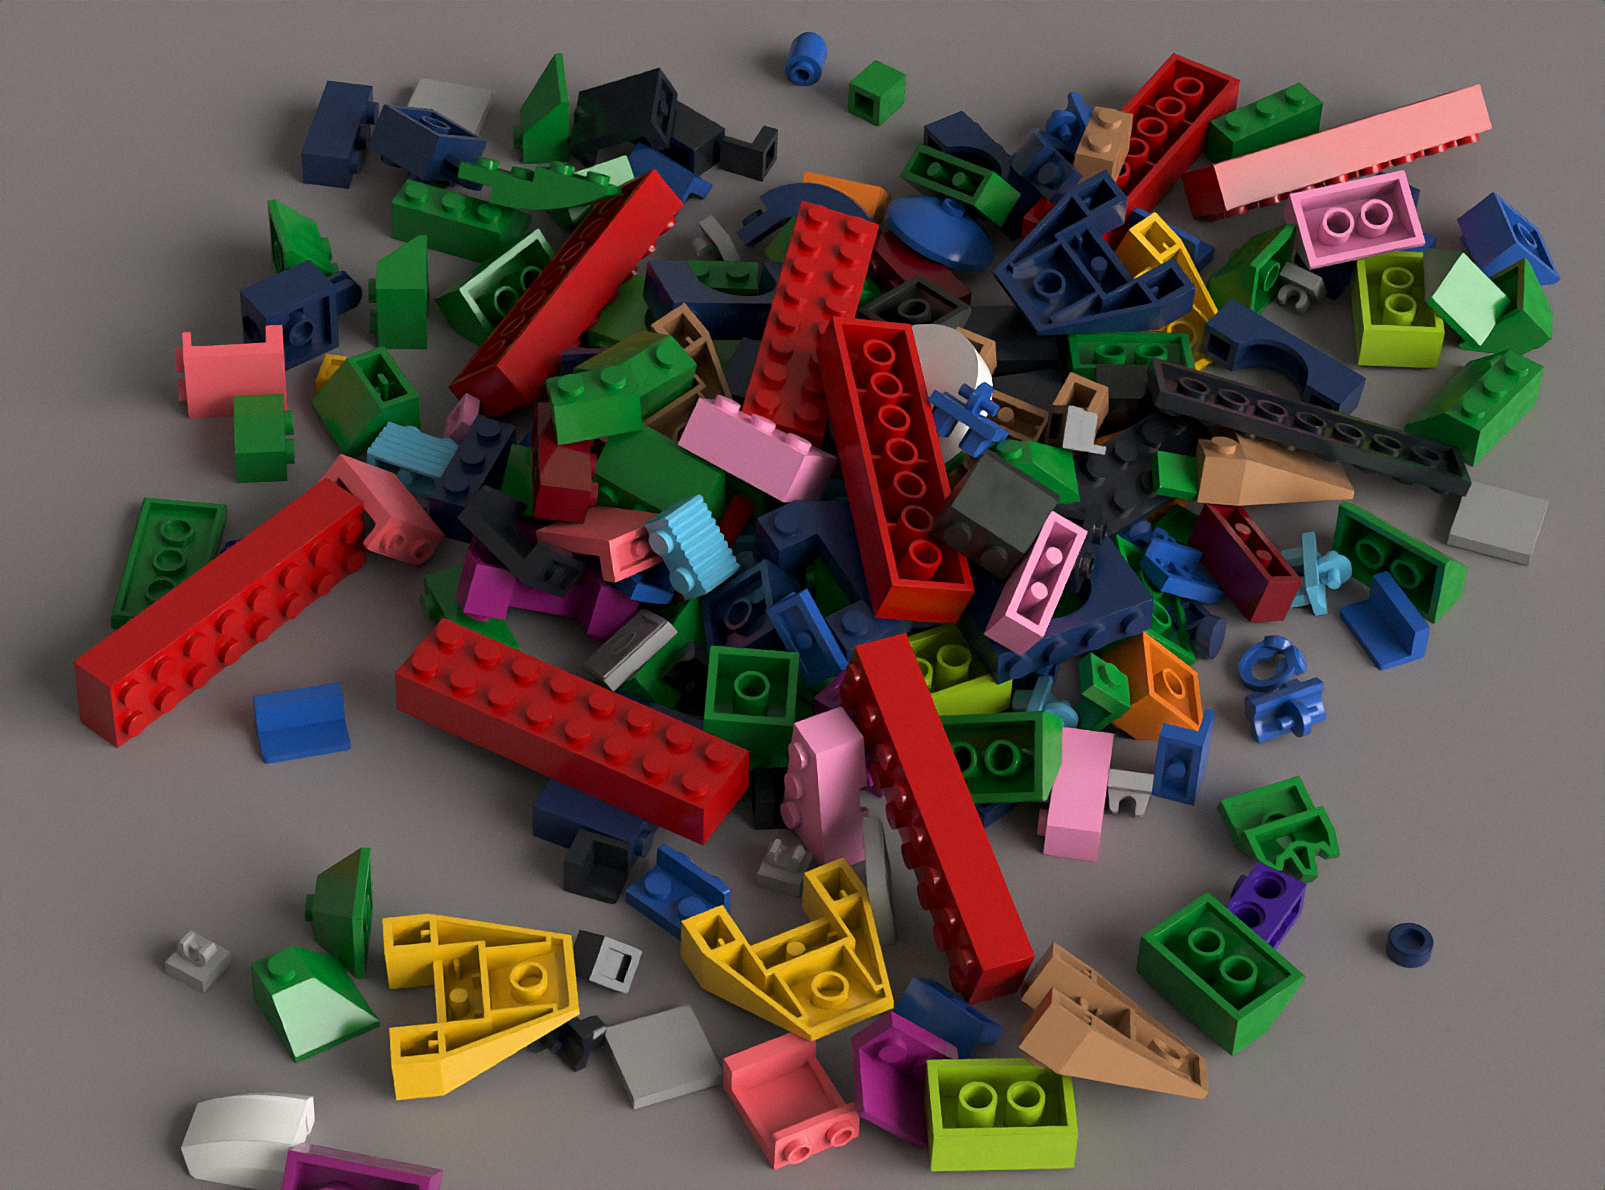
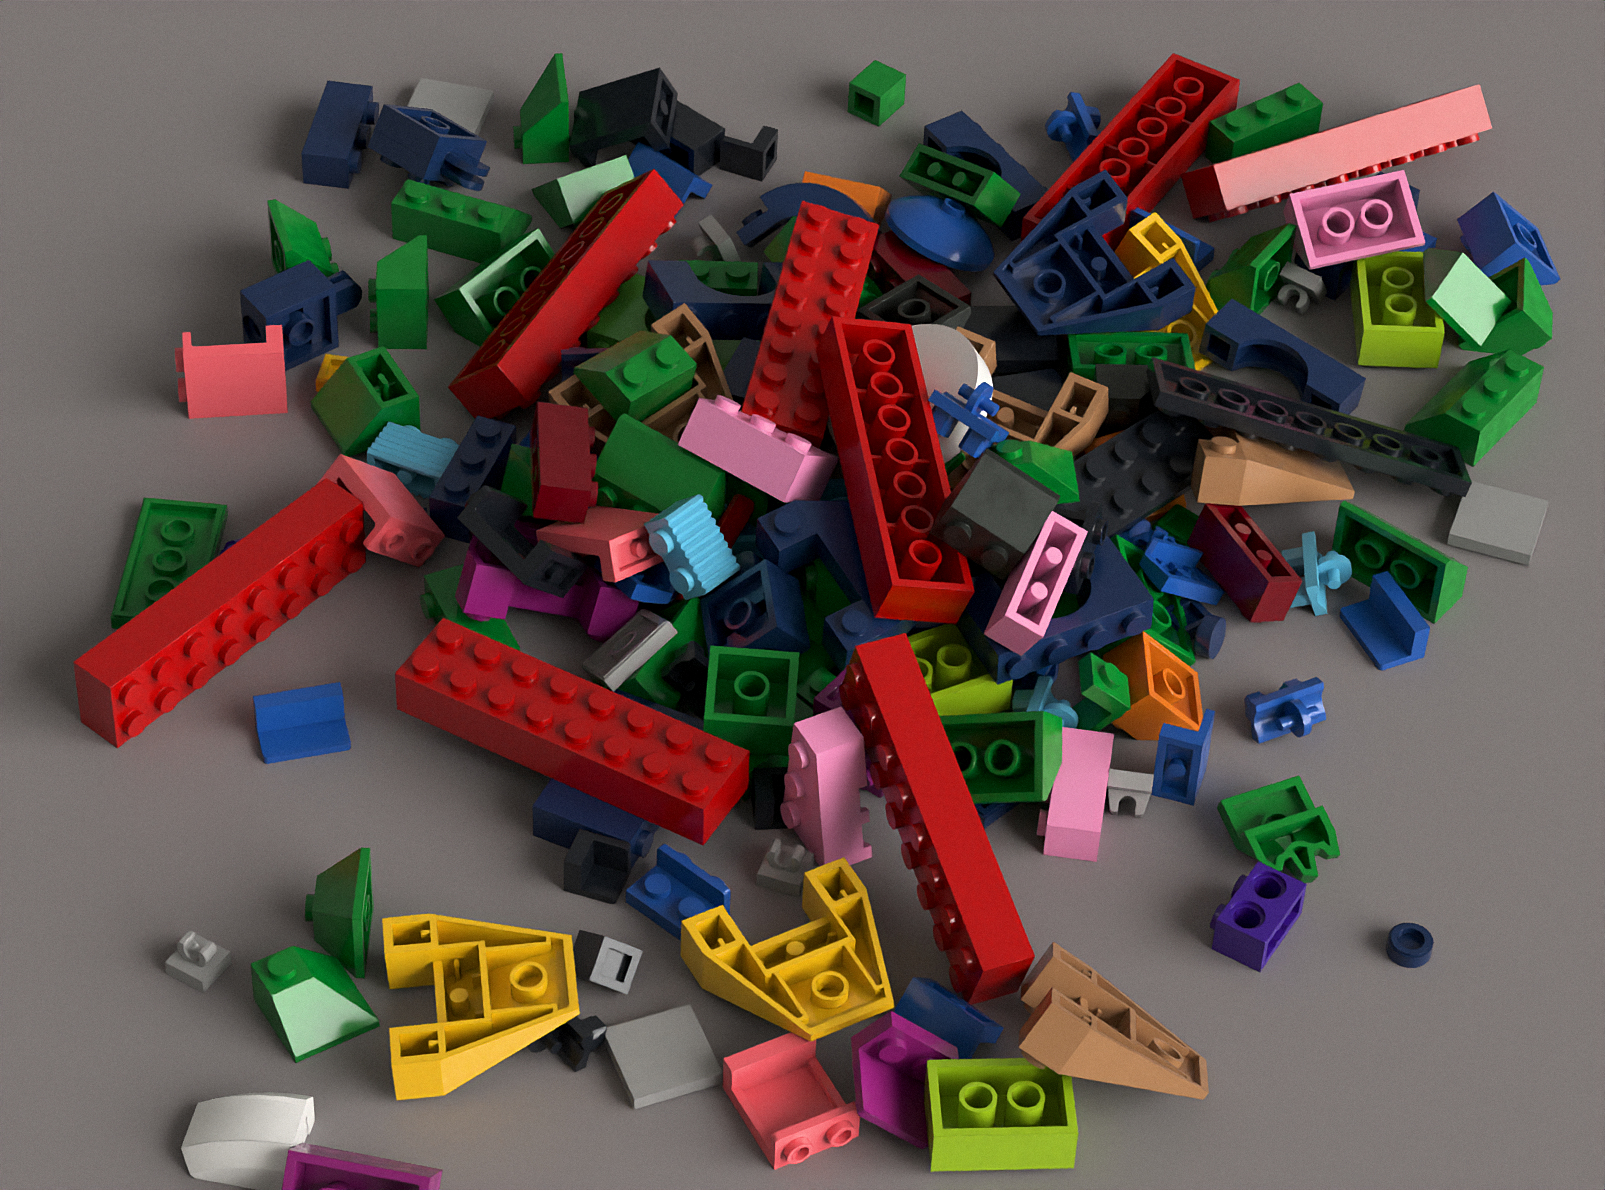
green brick [233,394,295,484] -> none
bright pink tile [443,393,487,445] -> none
green slope [457,156,622,210] -> none
green brick [546,364,643,445] -> none
blue panel [765,588,848,688] -> none
blue brick [784,32,828,86] -> none
light grey tile [863,815,897,945] -> none
dark blue arch [1008,127,1083,205] -> none
panel [1044,405,1107,455] -> none
medium nougat brick [1074,106,1133,185] -> none
green slope [1136,892,1305,1056] -> none
green tile [1151,450,1198,501] -> none
blue piece [1238,635,1307,692] -> none

